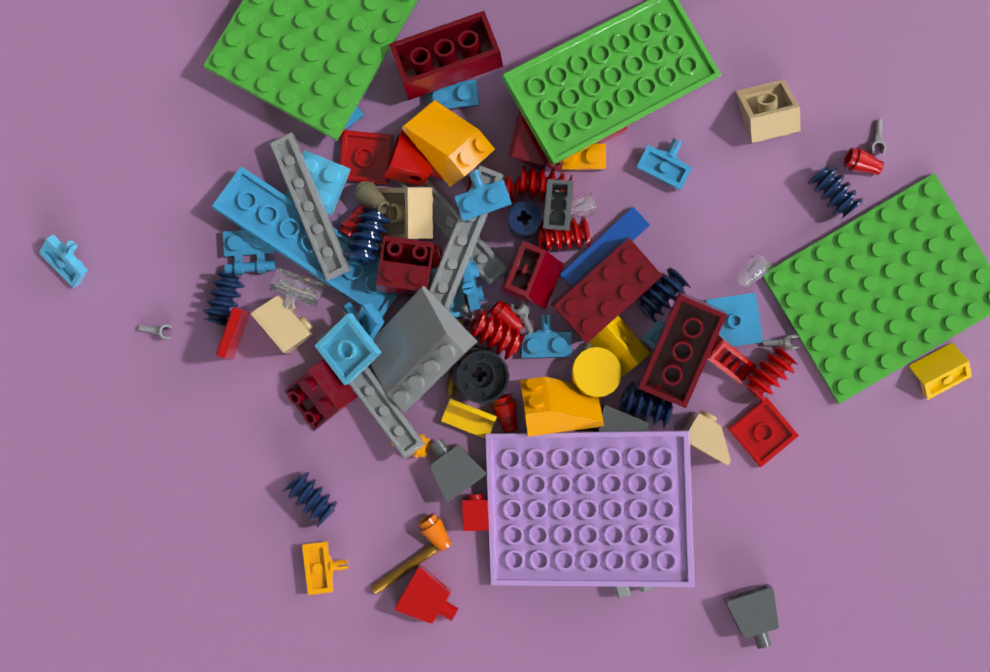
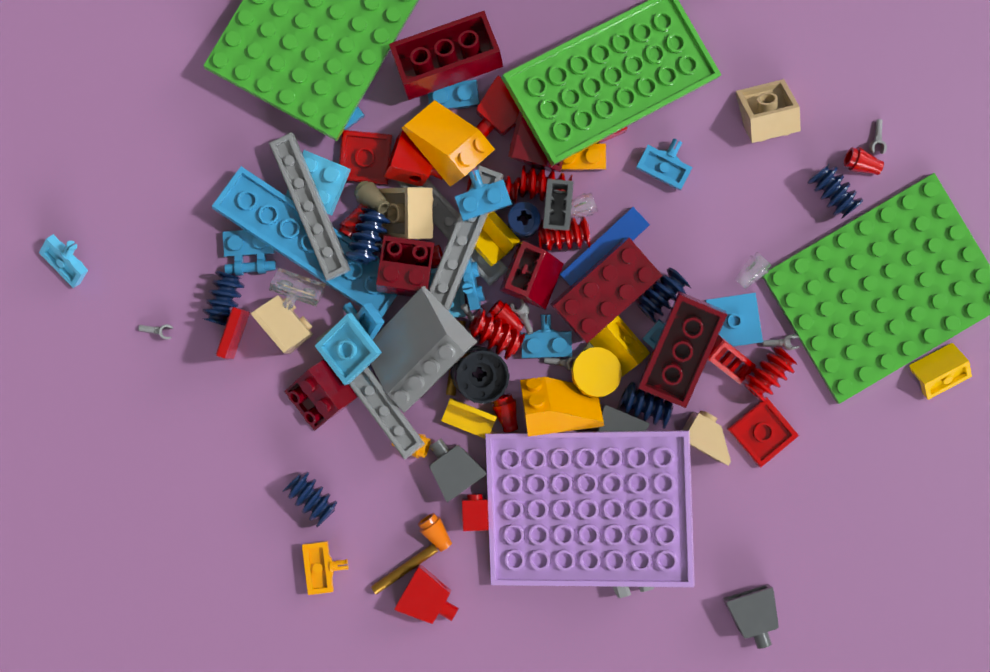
none -> yellow panel [475,211,520,266]
none -> red torso [476,75,519,137]
none -> light grey hand [544,356,576,371]

